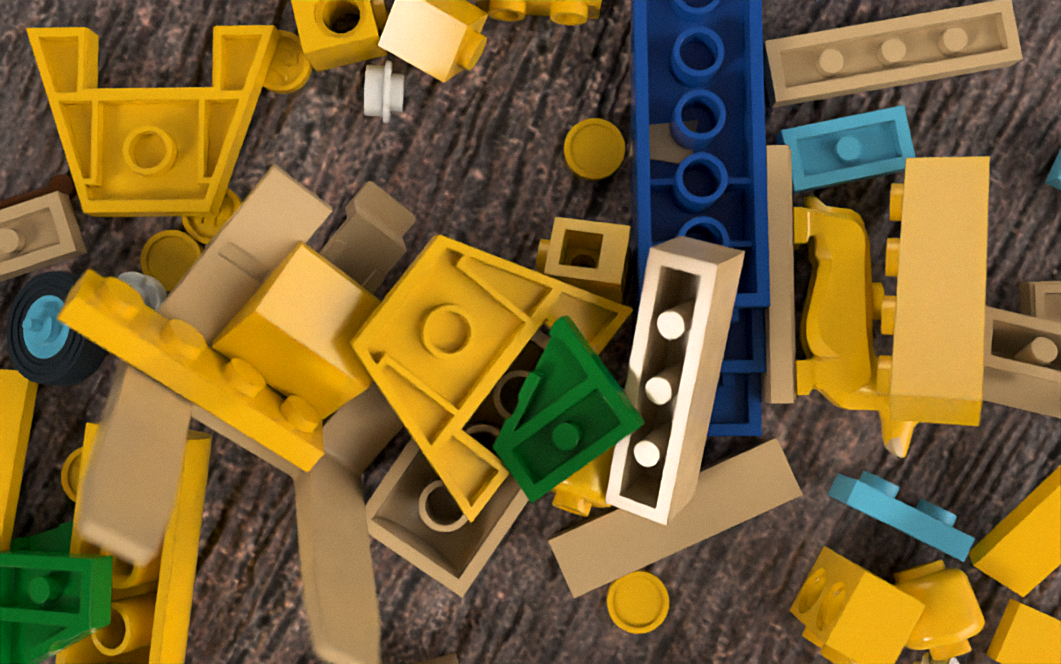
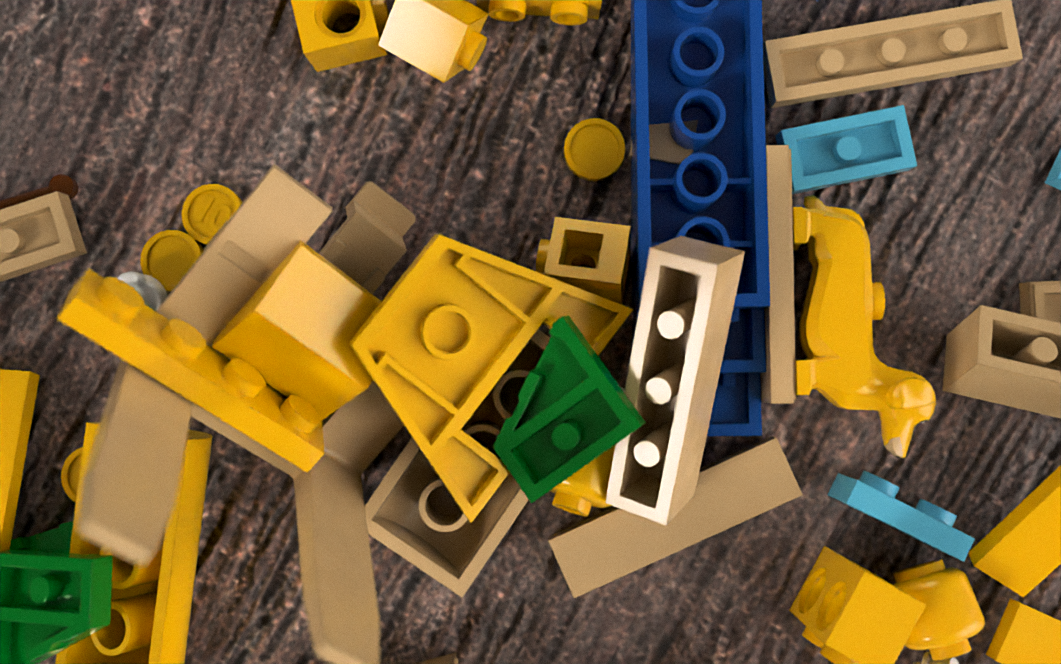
black wheel [7,271,108,386] -> none
yellow wing [26,25,281,217] -> none
yellow piece [263,30,313,94] -> none
white plate [364,60,404,123] -> none
yellow piece [606,569,669,634] -> none
yellow brick [877,156,990,426] -> none

